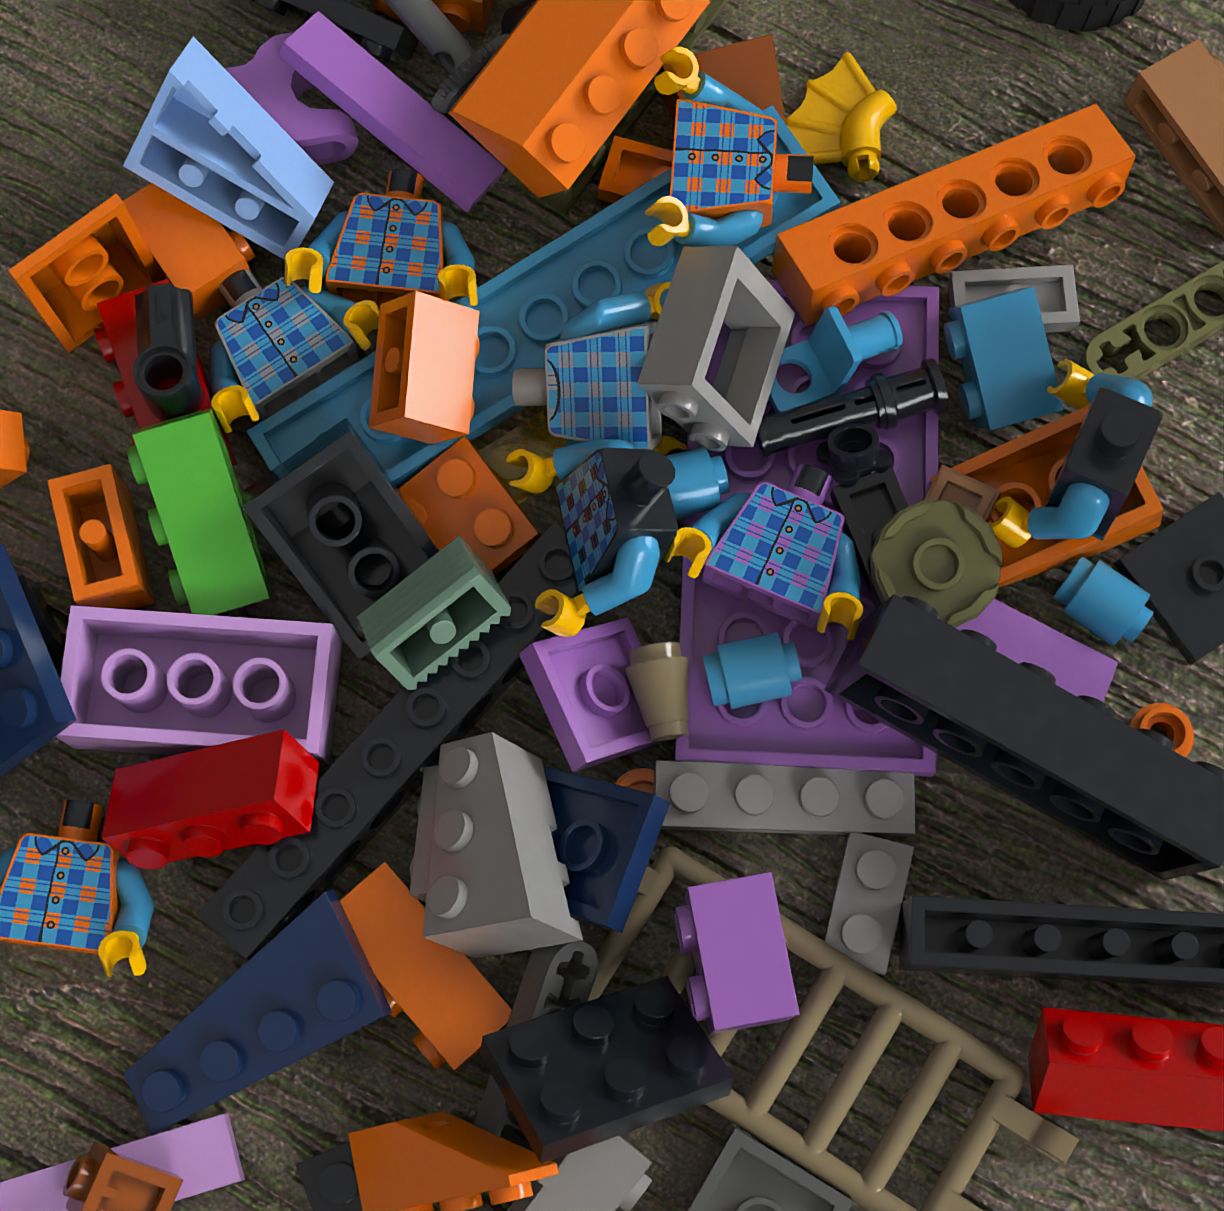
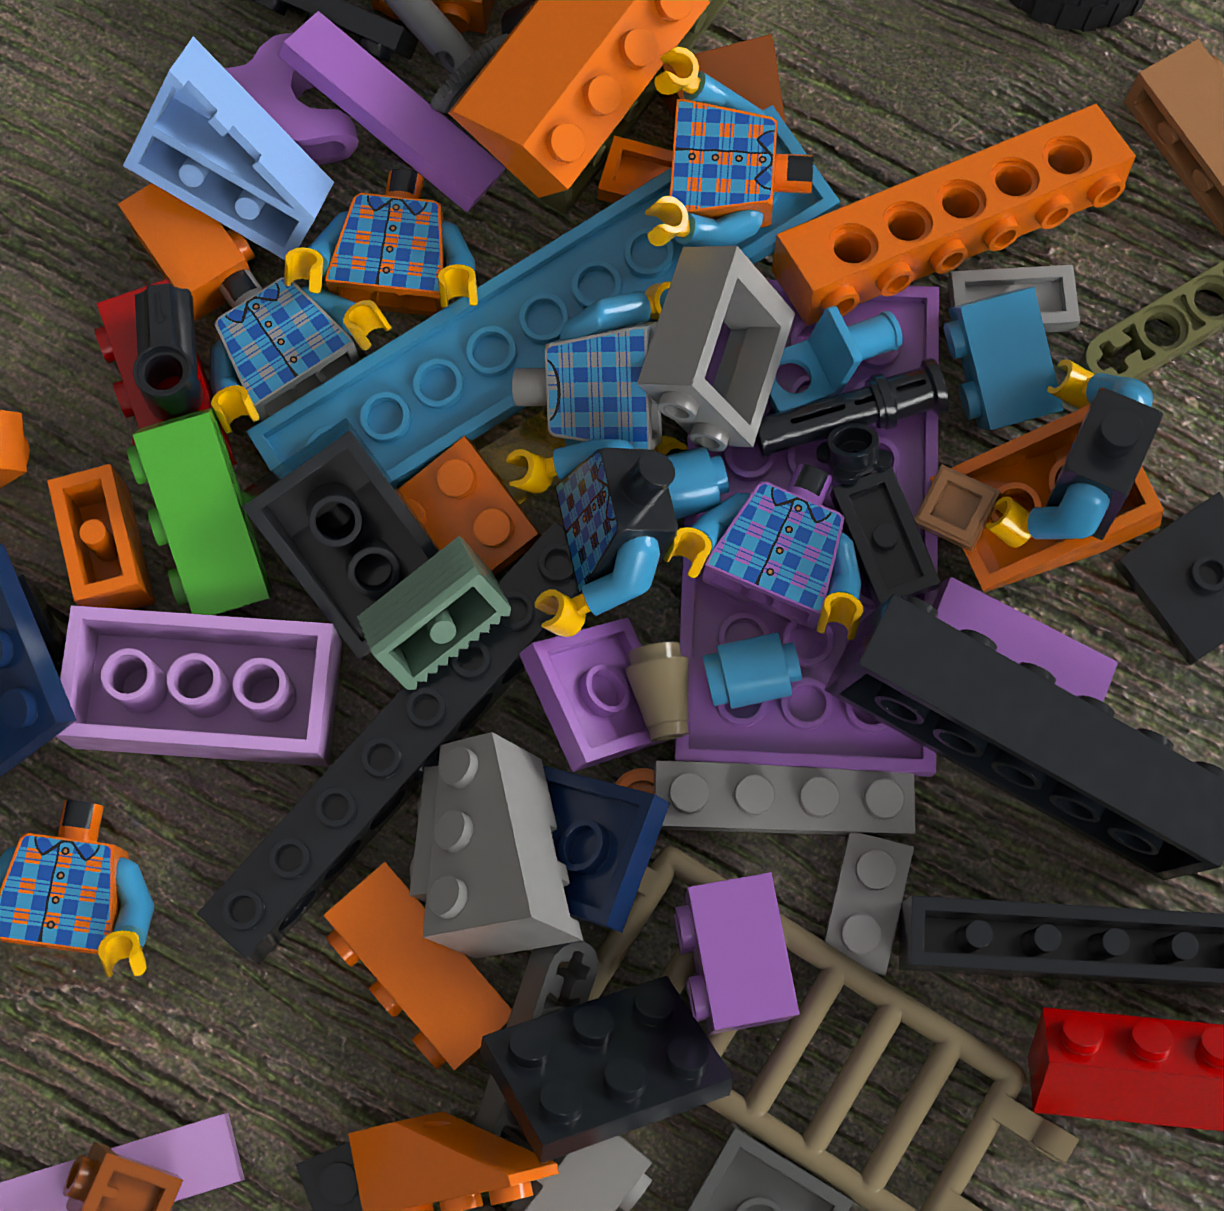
orange slope [8,193,165,353] -> none
red brick [101,729,319,869] -> none
dark blue wing [124,890,392,1136] -> none
brick [369,291,480,445] -> none
yellow arm [785,52,897,182] -> none
olive tile [870,500,1002,628] -> none
dark azure brick [1053,556,1154,646] -> none
orange plate [1128,703,1194,757] -> none

